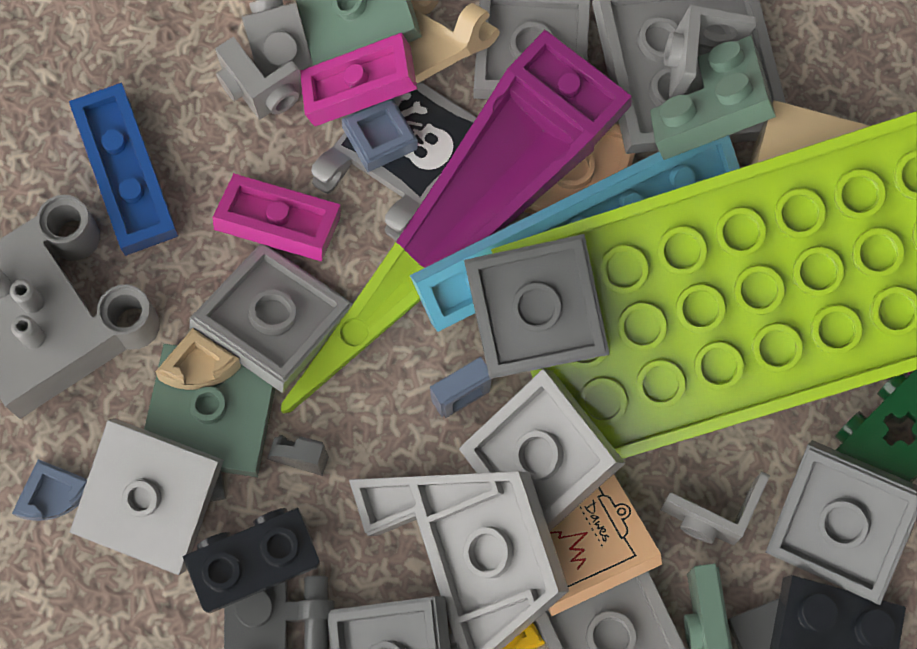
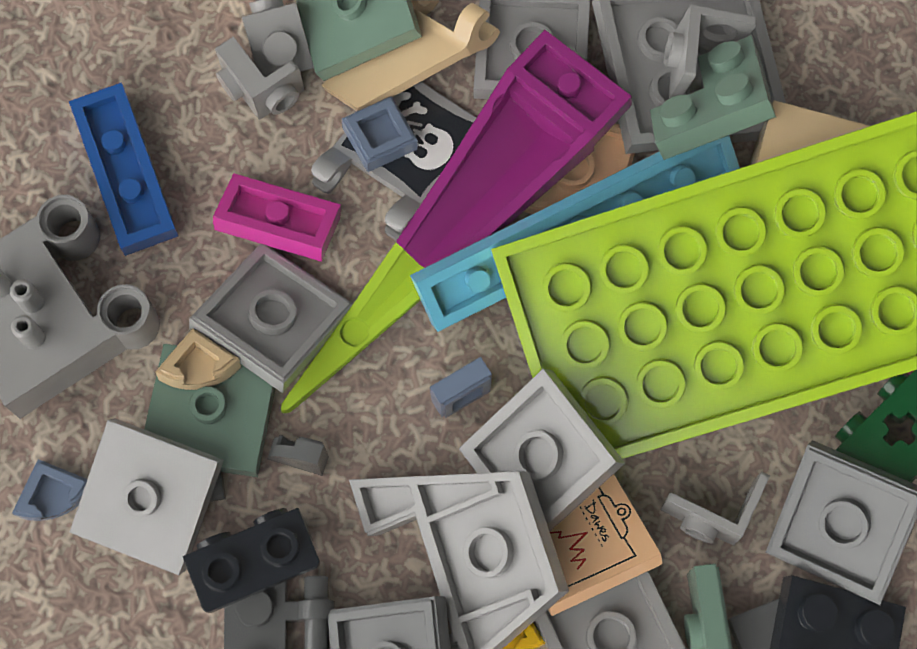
dark pink plate [300,32,417,127] -> none
dark grey plate [464,234,610,379] -> none

